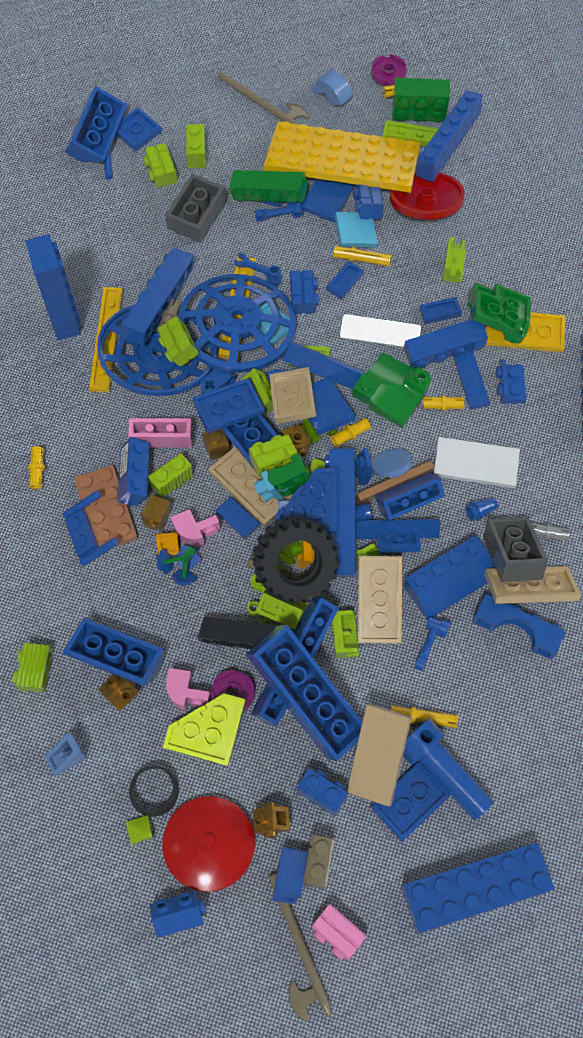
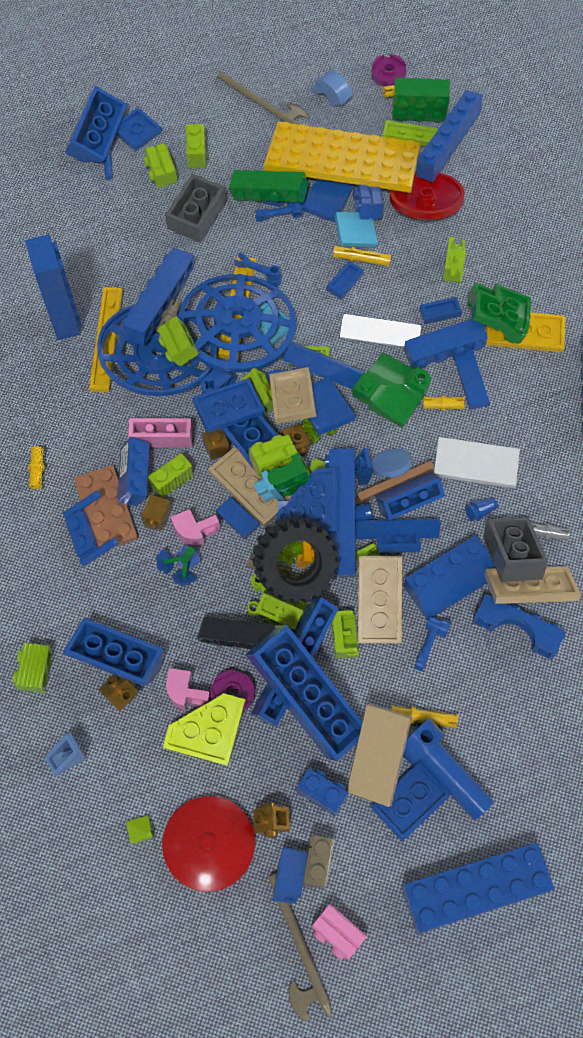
black tyre [129,766,179,817] -> none
blue brick [149,890,206,938] -> none
light orange tile [156,532,179,555] -> none
blue brick [290,270,319,314] -> none
yellow pin [330,418,371,448] -> none
blue bracket [496,359,526,404] -> none

